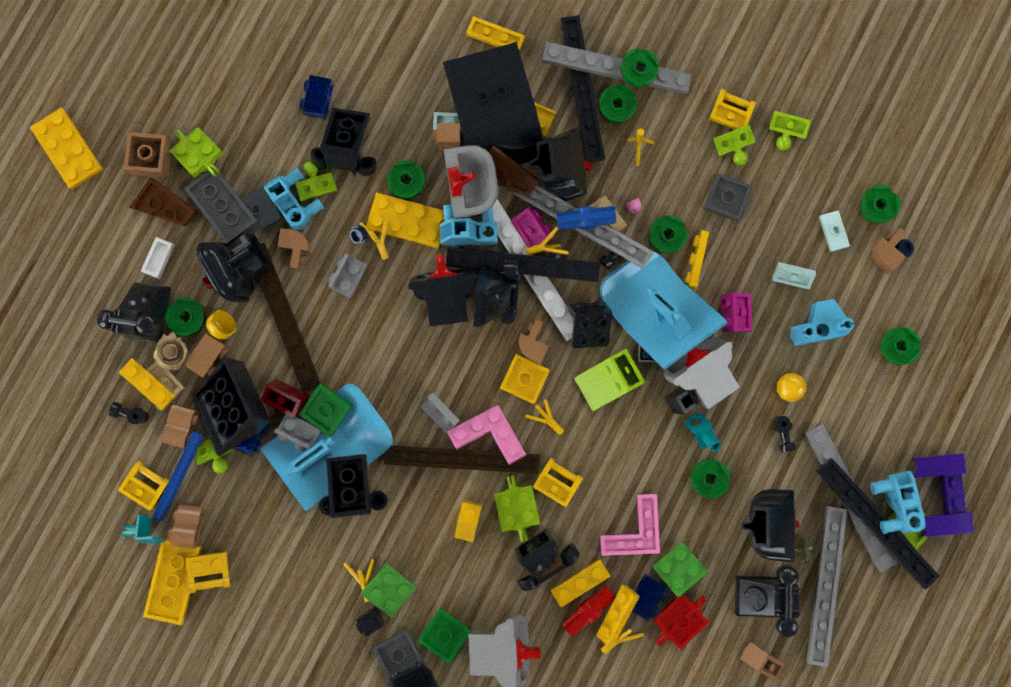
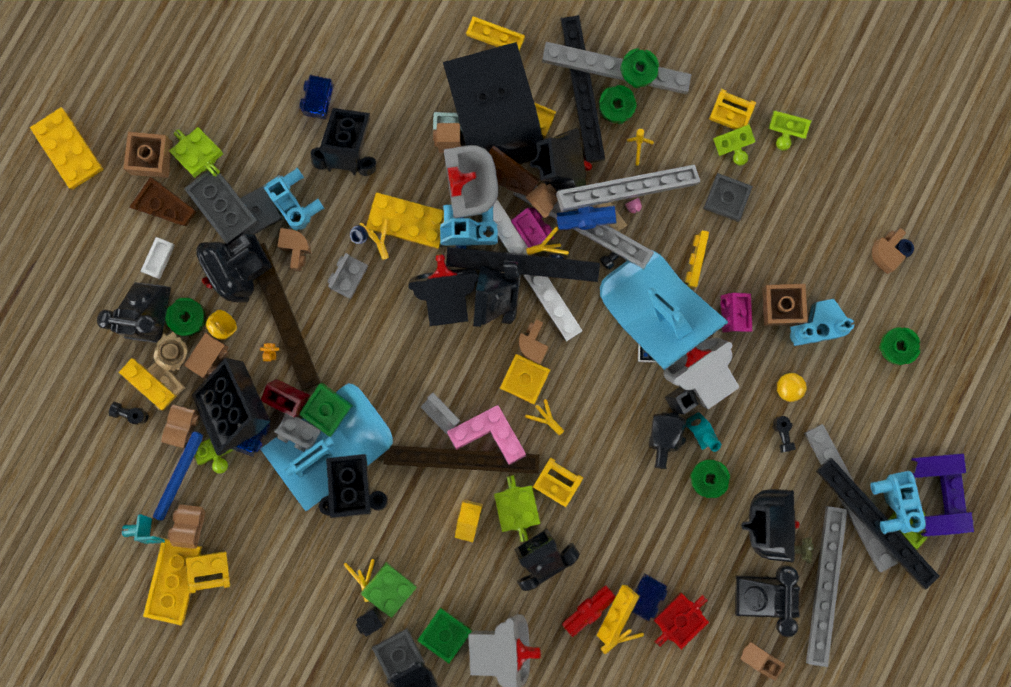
yellow plate [118,461,169,511] -> none
lime plate [295,161,338,202] -> none
green plate [387,161,425,199] -> none
yellow plate [551,559,610,607] -> none
black bracket [568,301,612,348] -> none
lime slope [574,349,645,411] -> none
bright pink plate [600,494,660,556] -> none
green plate [649,215,688,254] -> none
bright green plate [652,542,708,598] -> none
light aqua plate [772,262,816,290] -> none
light aqua plate [819,210,850,252] -> none
green plate [860,185,900,224] -> none
none -> light orange plate [260,343,279,362]
none -> medium nougat slope [525,182,558,218]
none -> light grey plate [556,165,701,212]
none -> black piece [649,412,686,469]
none -> medium nougat brick [762,284,808,326]

